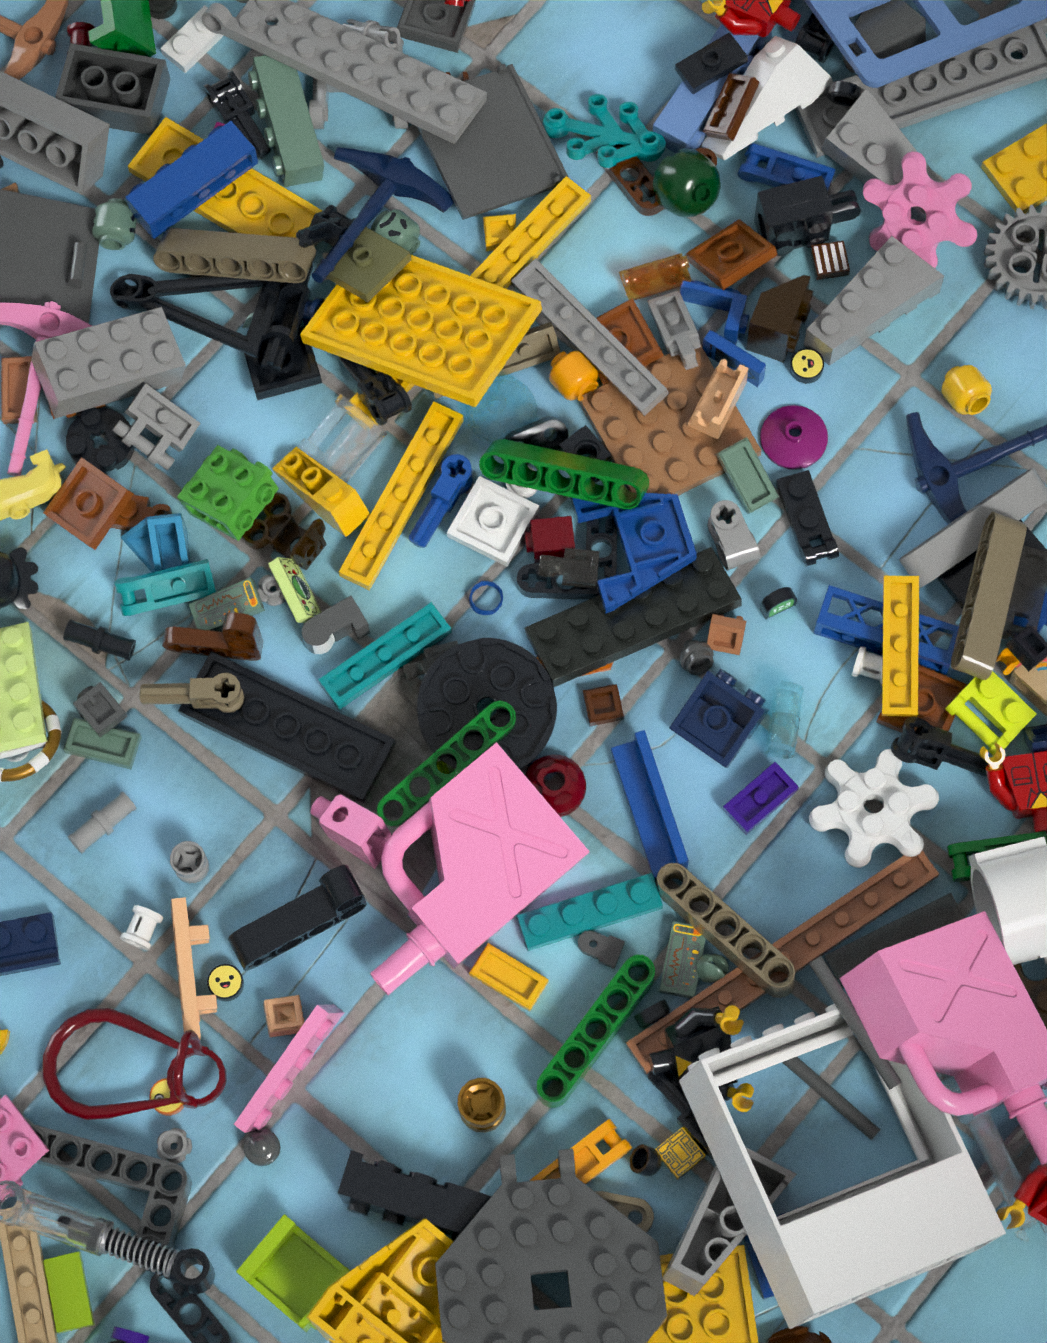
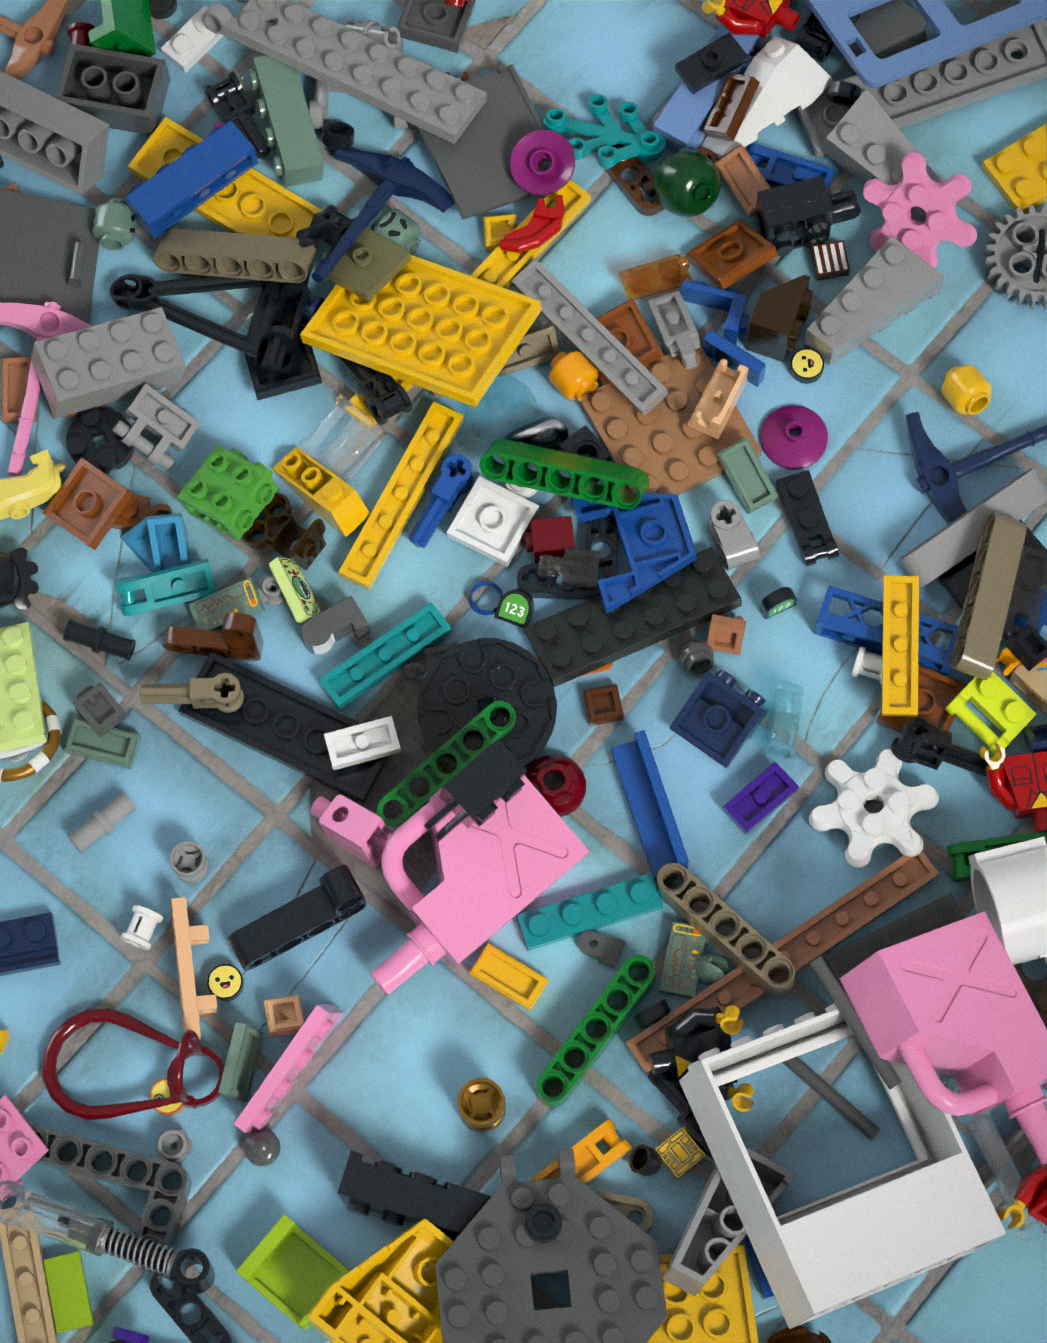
none -> sand green tile [218,1022,264,1102]
none -> black tile [322,122,354,149]
none -> white plate [324,716,401,770]
none -> black brick [424,738,528,842]
none -> tile [494,588,534,628]
none -> red piece [500,195,565,253]
none -> magenta dish [510,130,575,195]
none -> black tile [525,1203,562,1243]
none -> nougat tile [714,144,771,218]

